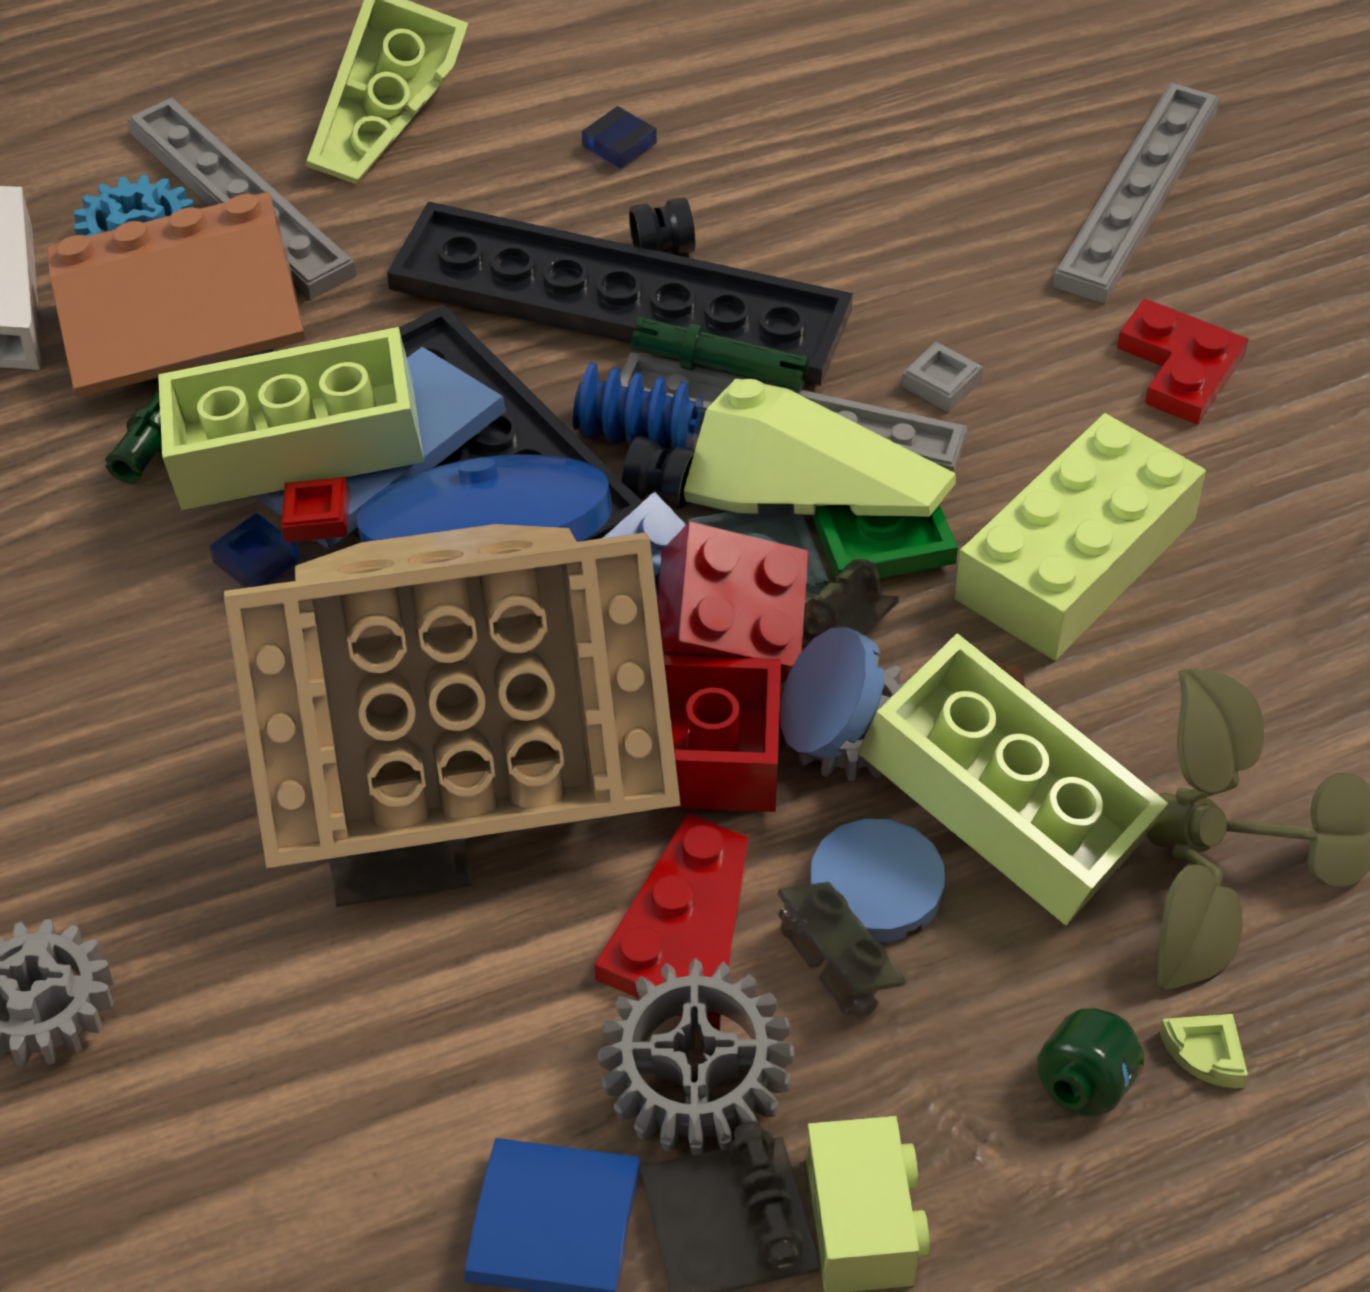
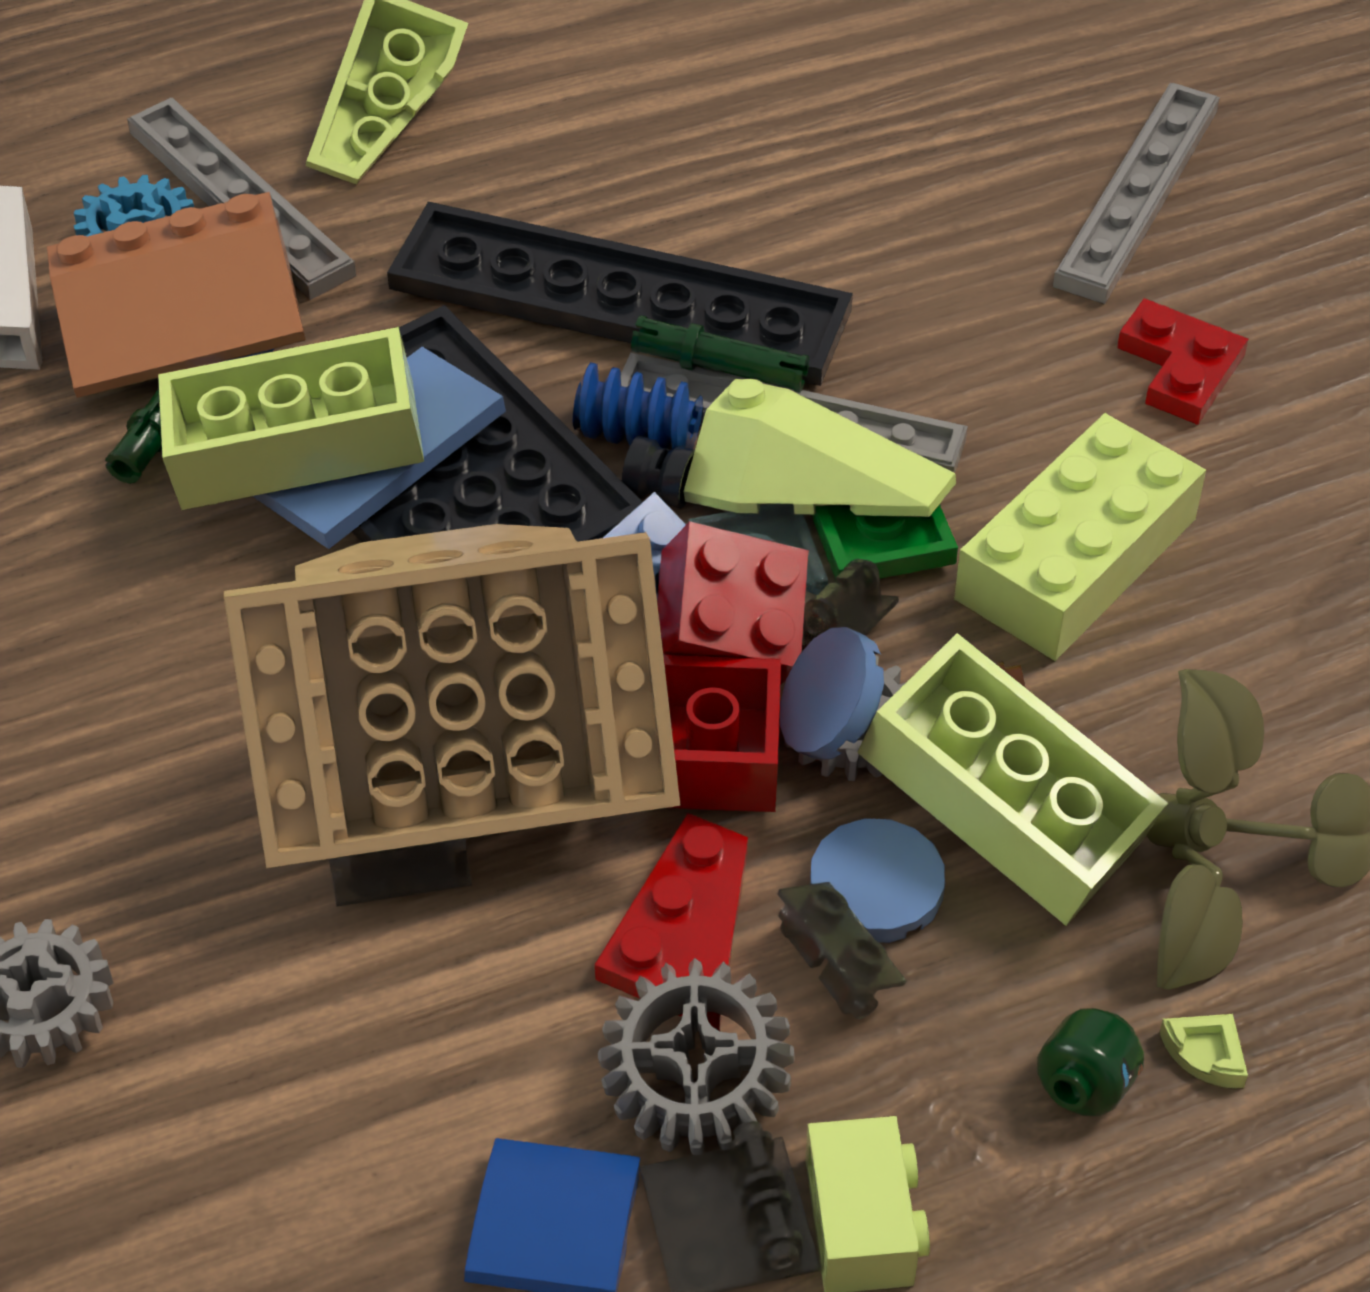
clear blue plate [210,513,300,588] -> none
red tile [281,477,350,543] -> none
blue dish [357,455,612,543] -> none
clear blue tile [582,106,657,169] -> none
black wheel [629,197,696,255] -> none
light grey tile [901,342,983,413] -> none

